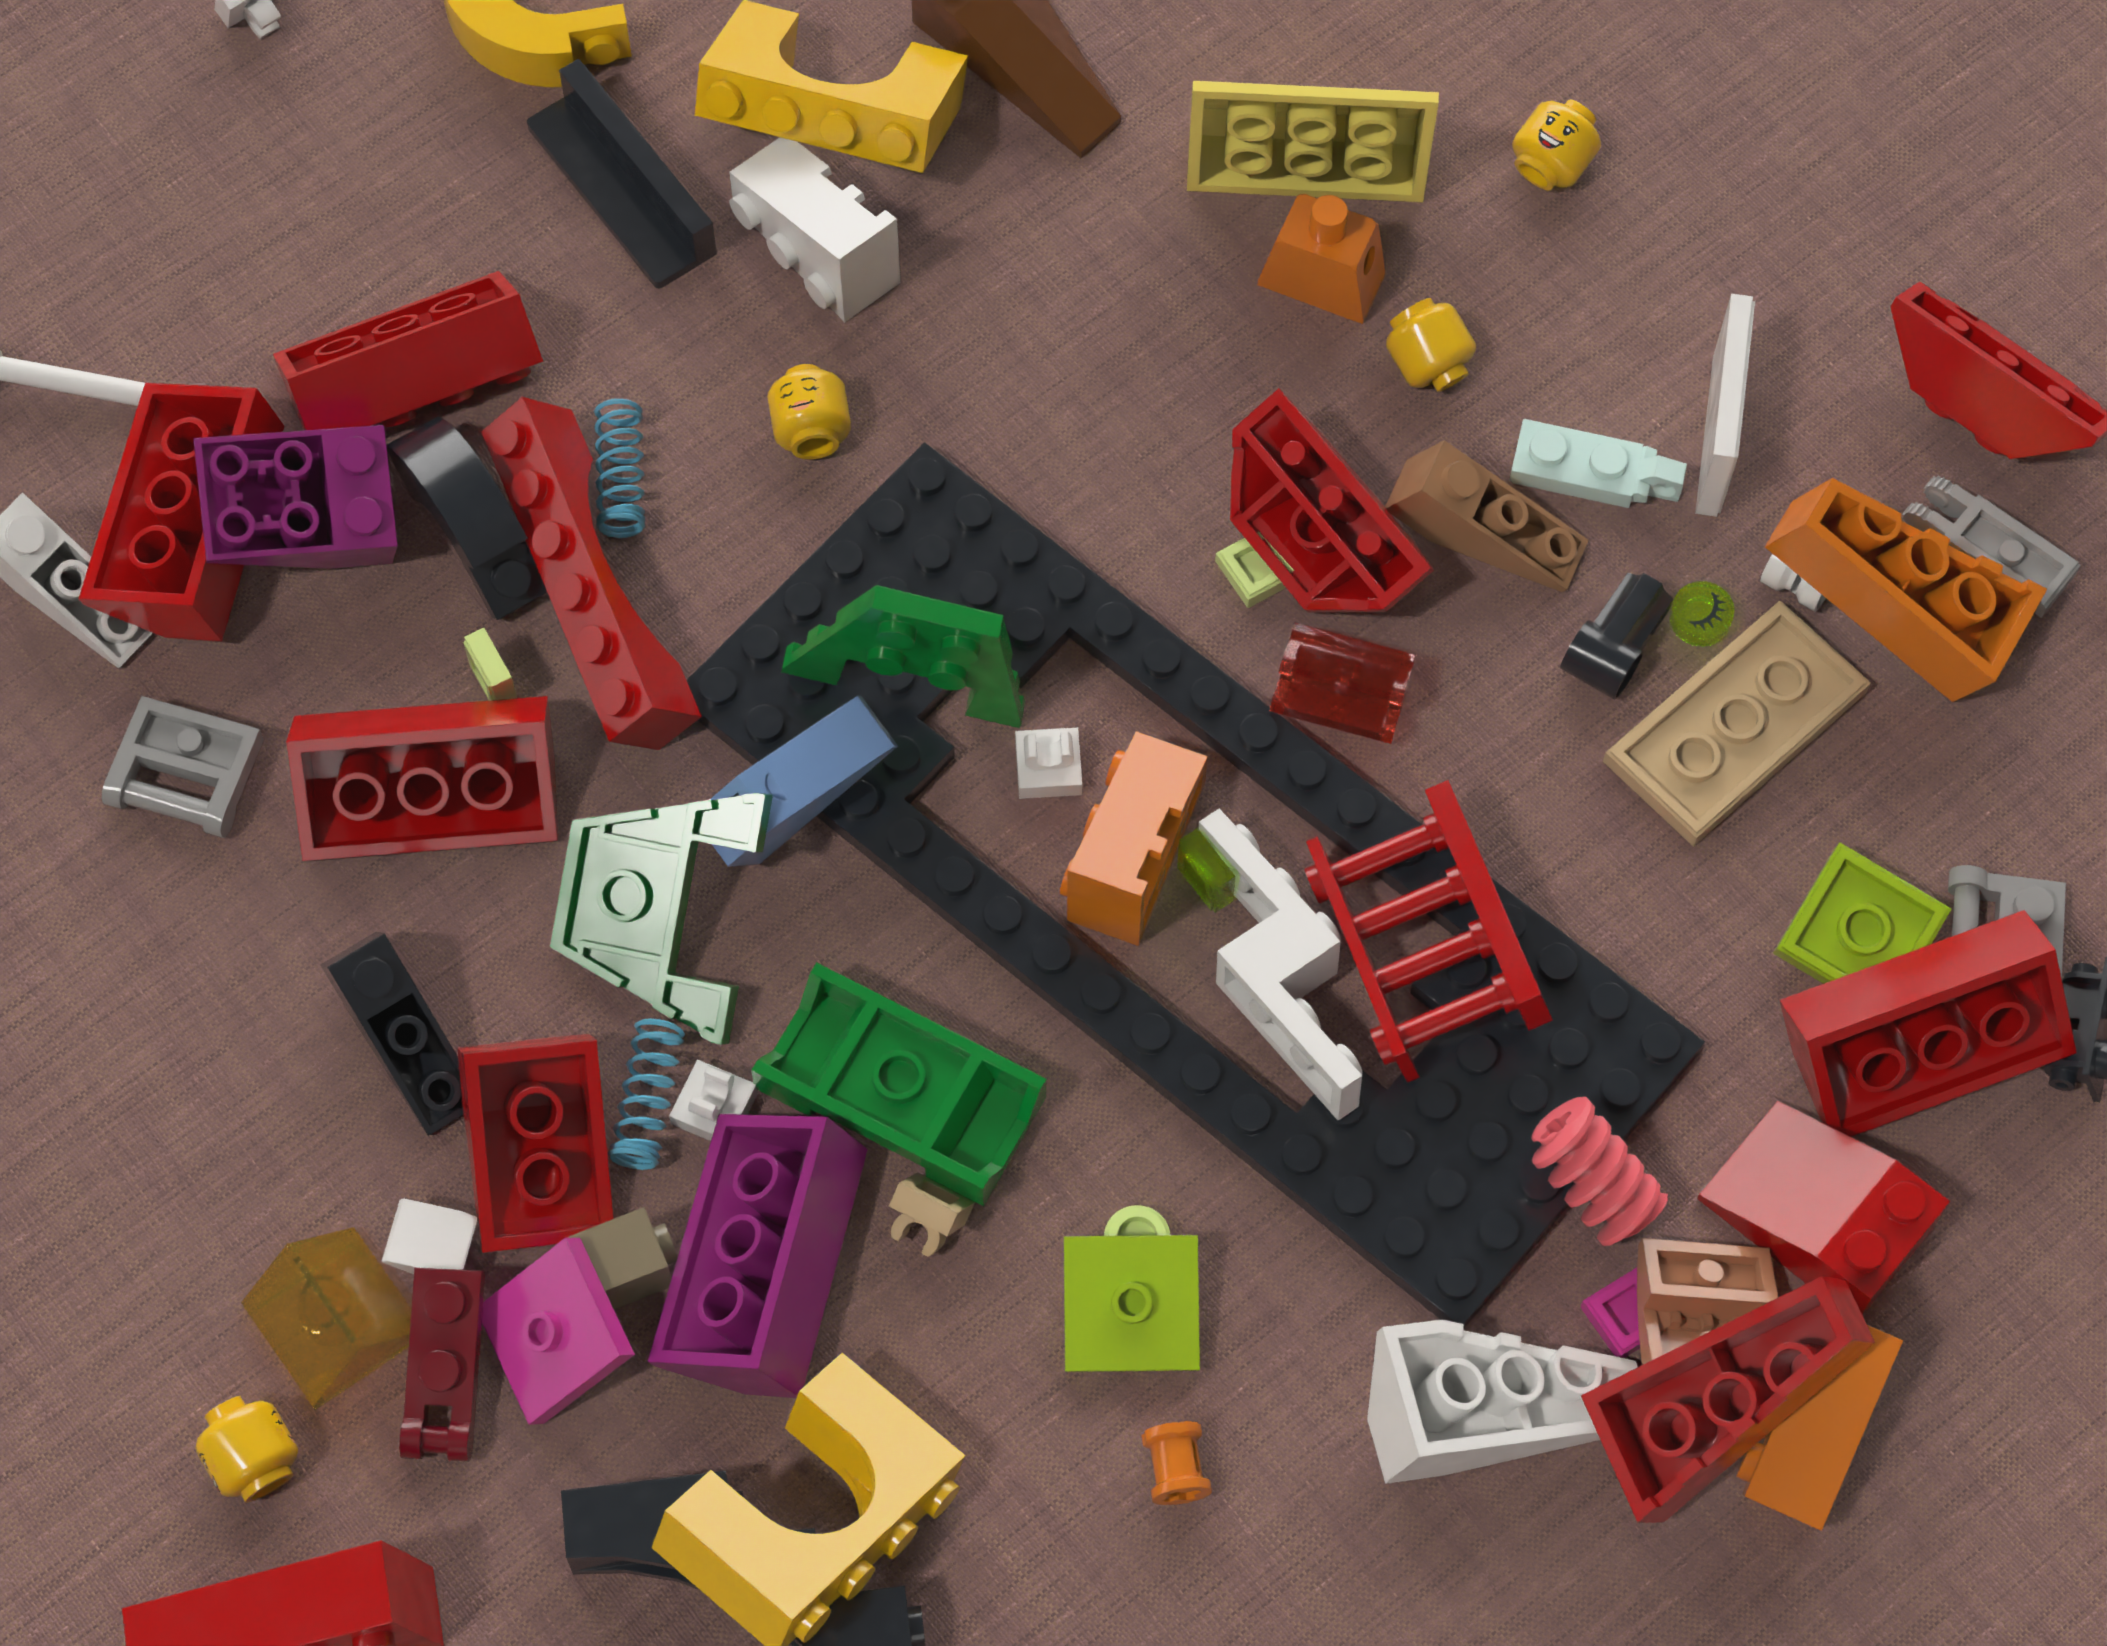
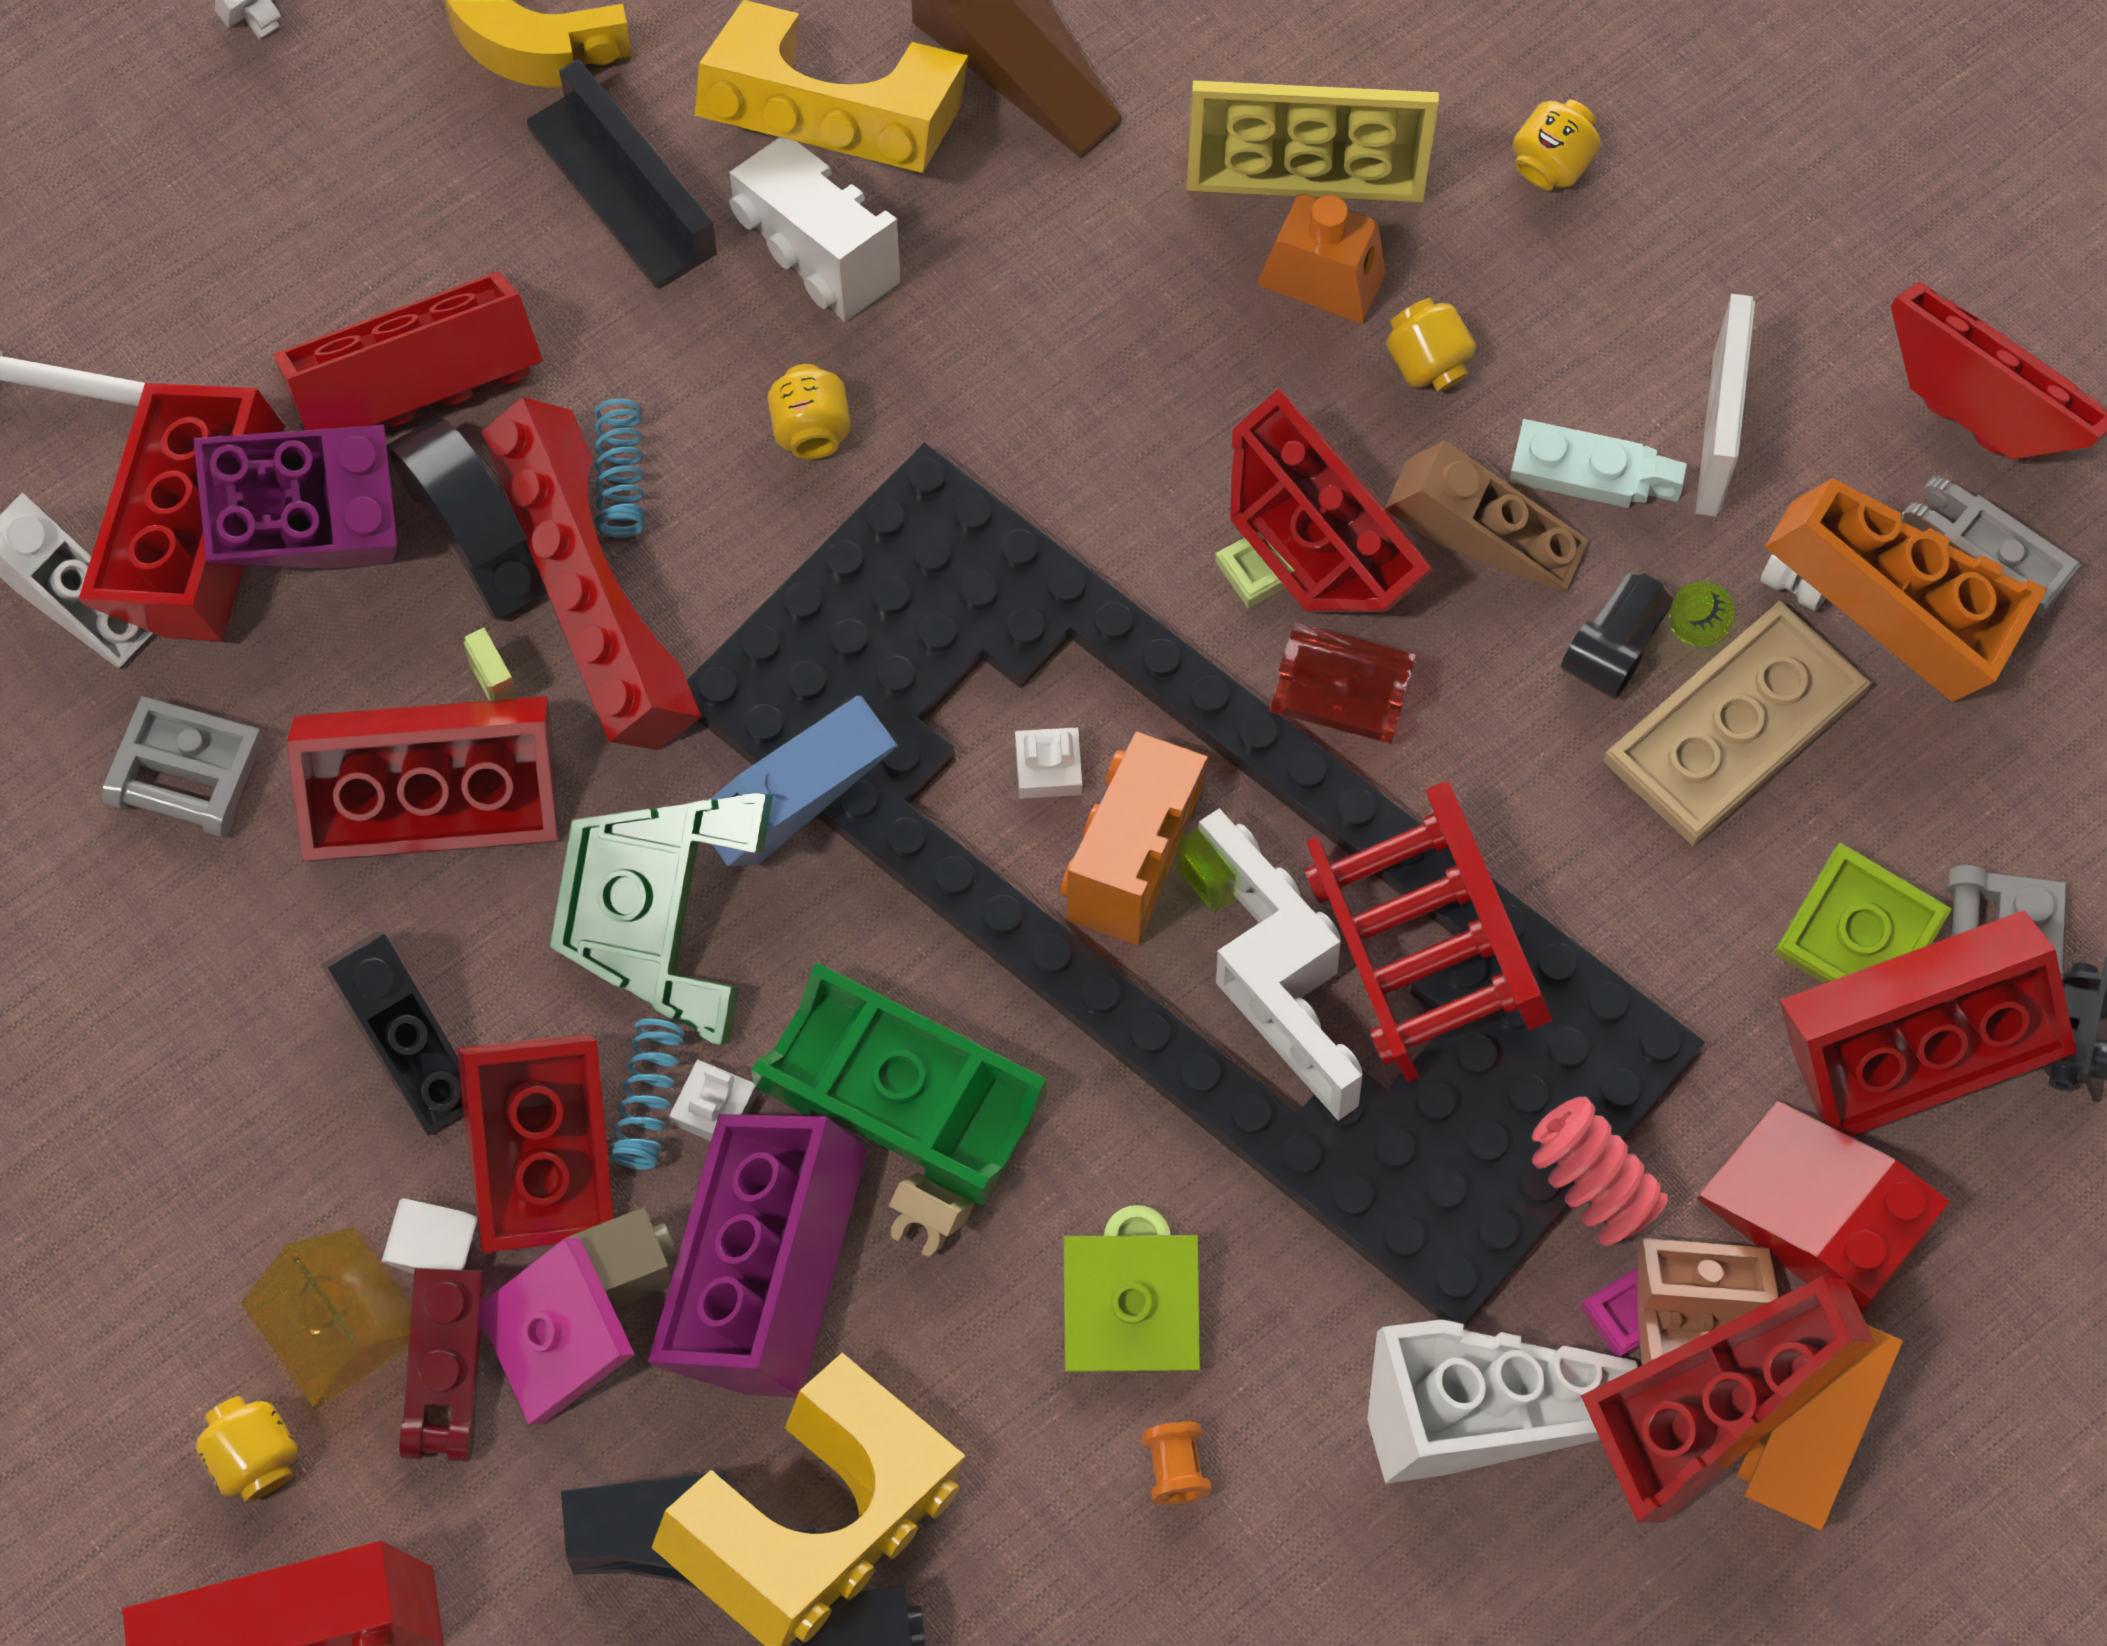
green wing [781,585,1025,728] -> none

